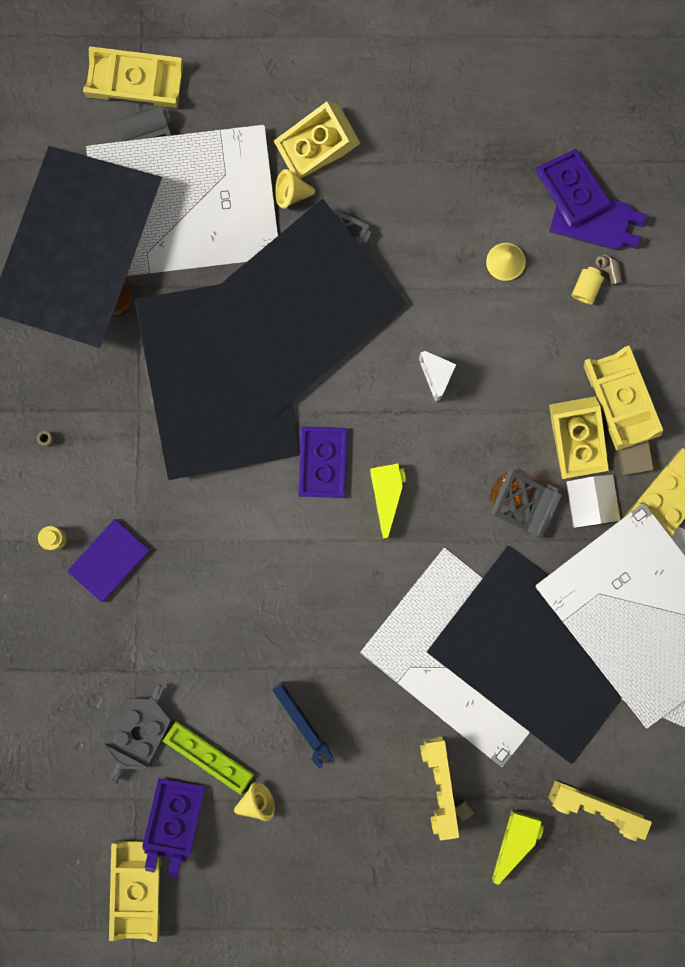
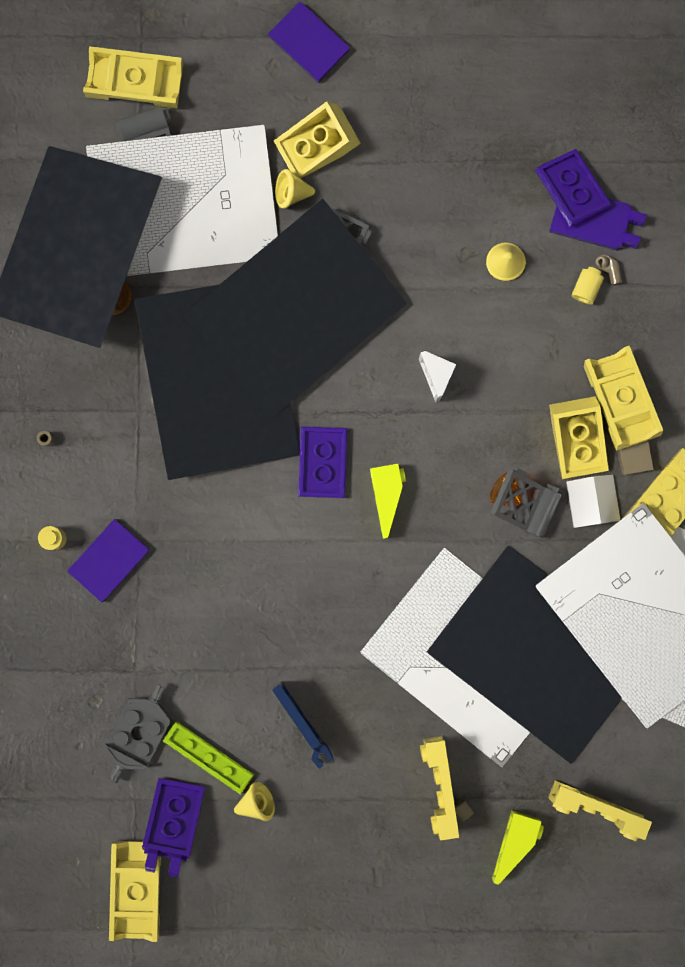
none -> dark purple tile [268,1,350,83]

